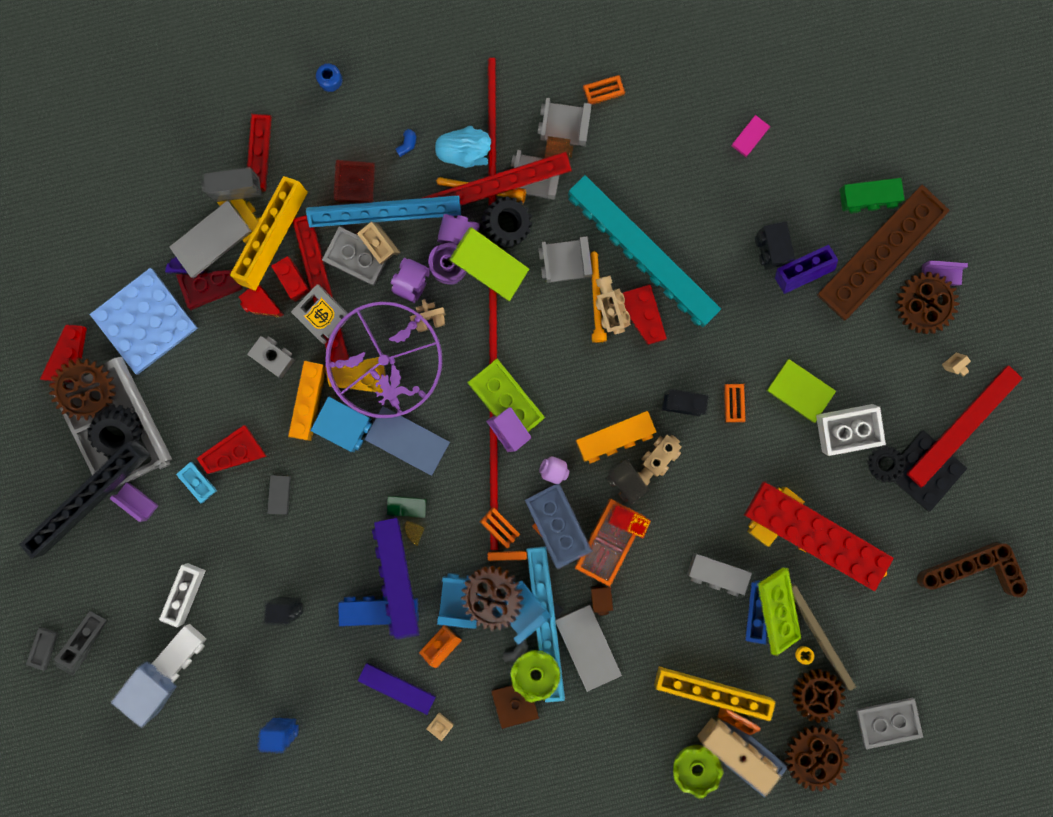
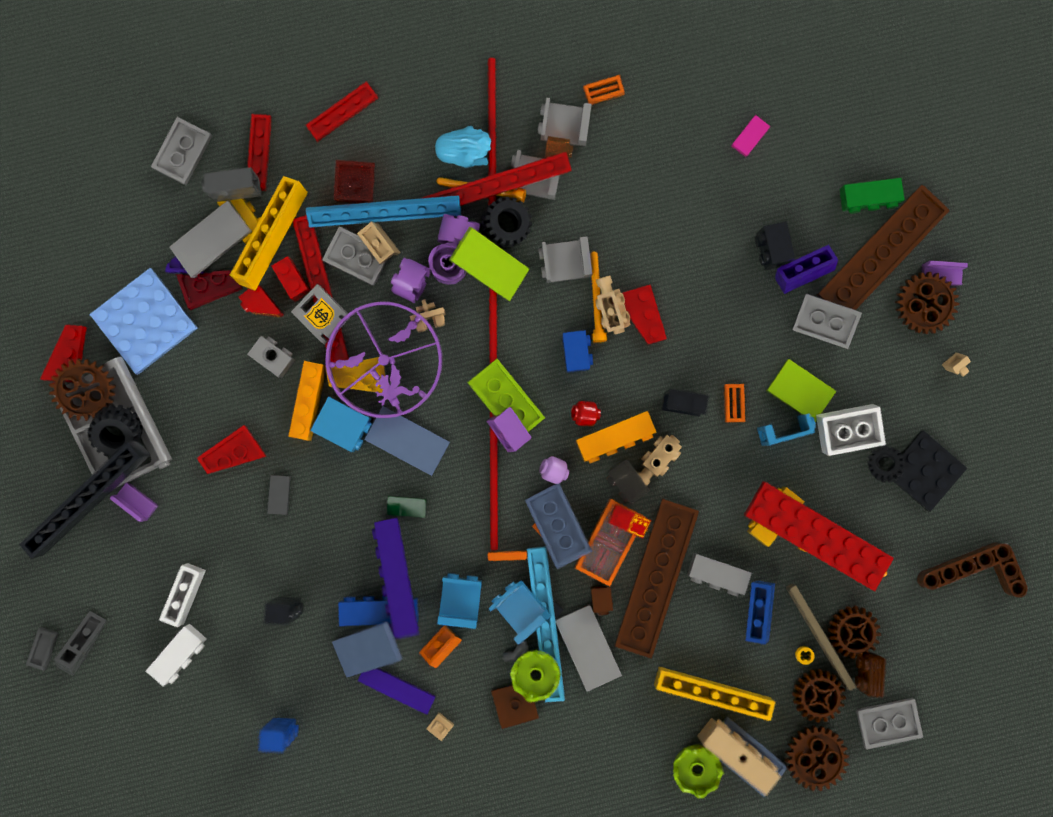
slope [111,661,177,728] -> none
medium azure plate [176,462,217,503] -> none
blue head [316,63,342,92] -> none
blue arm [395,129,416,157] -> none
clear yellow tile [405,521,425,546] -> none
reddish brown gear [461,566,524,631] -> none
orange tile [479,508,520,548] -> none
teal brick [568,175,721,327] -> none
orange slope [717,707,761,735] -> none
lime tile [758,568,801,656] -> none
red tile [906,365,1023,487] -> none
none -> light grey plate [151,117,212,186]
none -> red tile [305,81,378,142]
none -> sand blue tile [332,622,402,678]
none -> blue brick [562,330,593,373]
none -> red head [571,401,601,426]
none -> reddish brown plate [614,499,699,659]
none -> dark azure panel [757,414,816,446]
none -> light grey plate [793,293,862,349]
none -> reddish brown gear [827,605,881,659]
none -> reddish brown brick [854,653,886,698]

